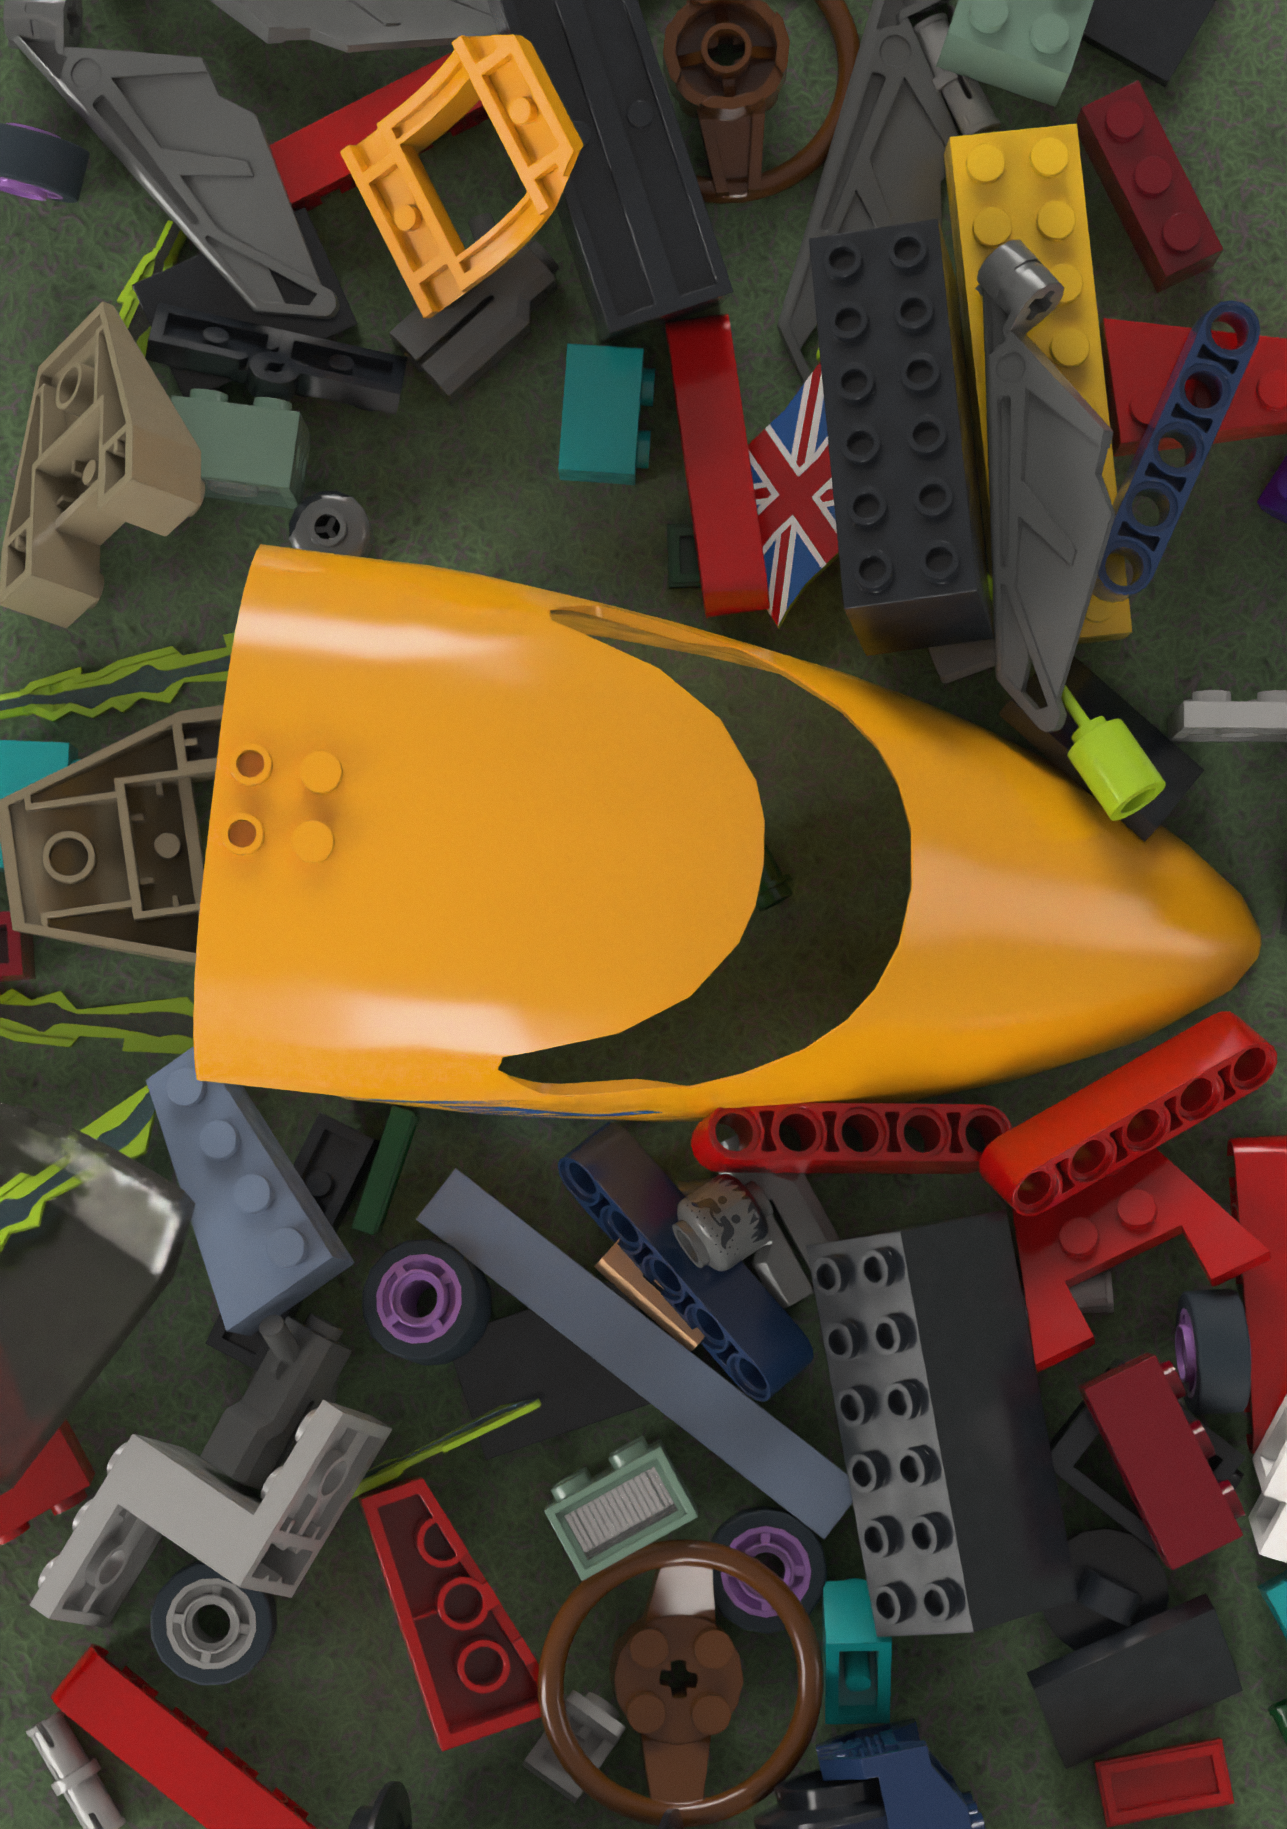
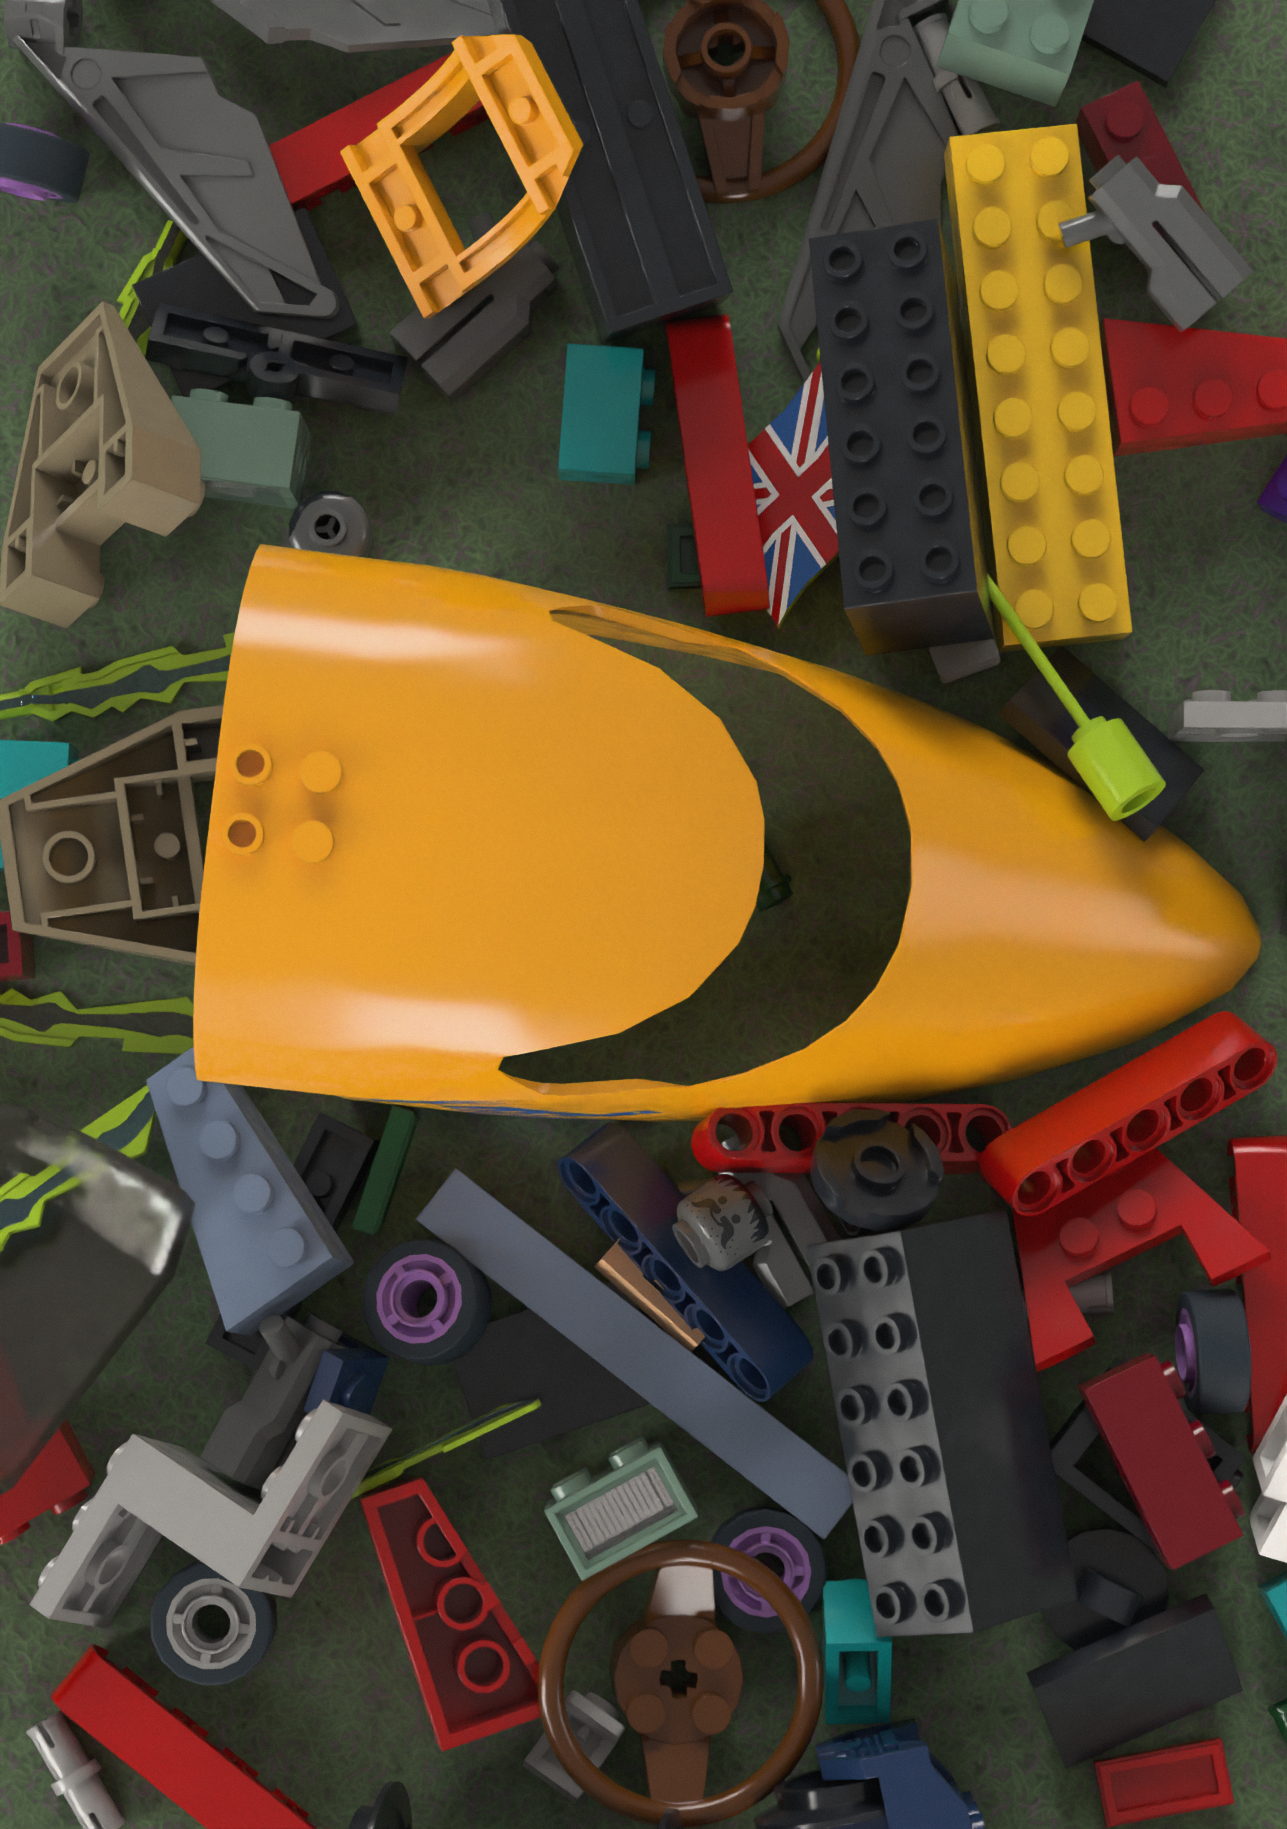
dark grey wing [975,240,1116,732] -> none
dark blue beam [1092,300,1261,603] -> none
none -> dark blue bracket [304,1333,389,1415]
none -> black tile [809,1109,944,1236]
none -> dark grey piece [1058,154,1253,332]

